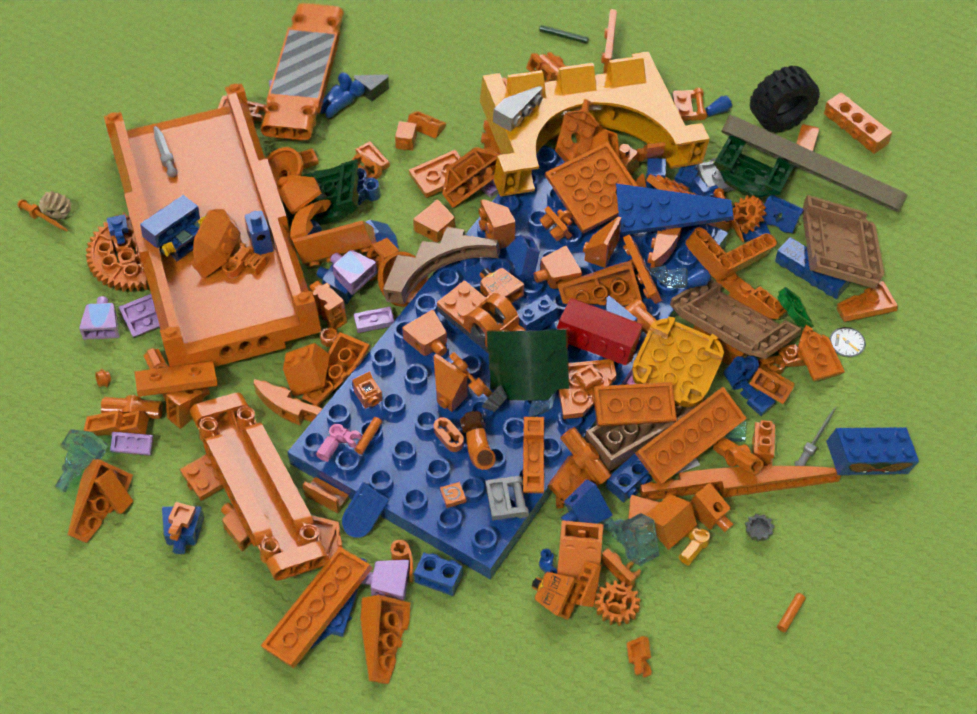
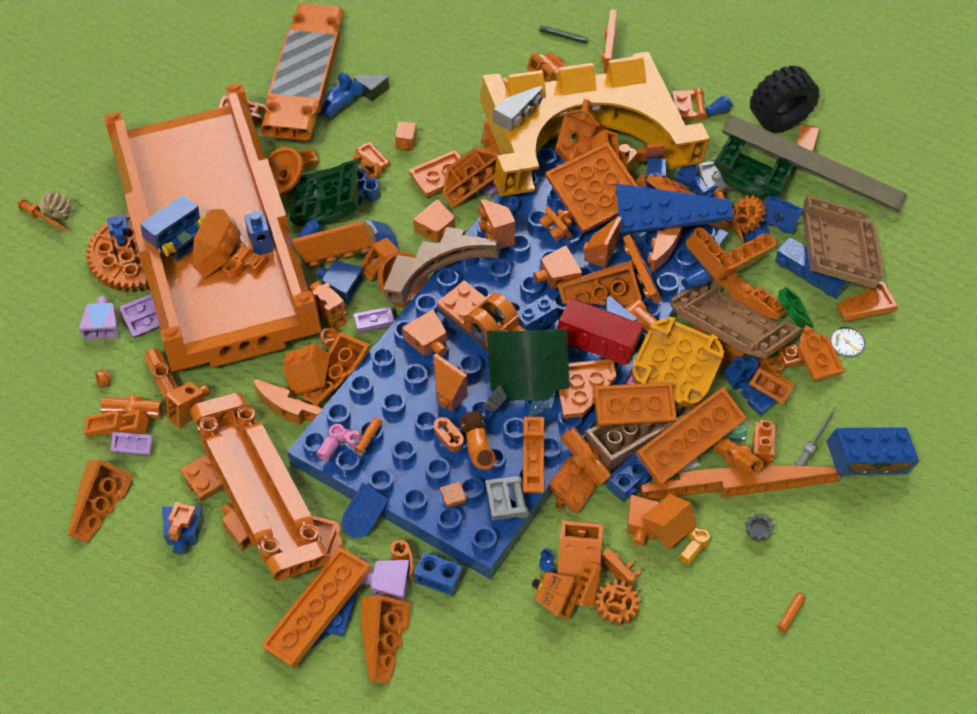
clear light blue brick [54,429,108,492] -> none
orange slope [94,469,133,514] -> none
orange plate [134,361,217,397] -> none
light grey sword [154,126,178,177] -> none
orange slope [276,175,322,215] -> none
orange slope [290,200,331,240] -> none
orange panel [303,477,349,514] -> none
lavender torso [330,250,377,295] -> none
orange window [352,371,382,409] -> none
orange slope [407,111,446,138] -> none
orange plant [449,352,493,398] -> none
orange torso [480,268,524,304] -> none
blue slope [506,234,540,281] -> none
blue torso [560,479,612,524] -> none
orange tile [575,364,602,390] -> none
clear light blue brick [602,513,660,566] -> none
orange plate [627,636,652,678] -> none
clear light blue slope [650,266,688,288] -> none
orange torso [691,483,734,533] -> none
orange brick [824,92,892,154] -> none

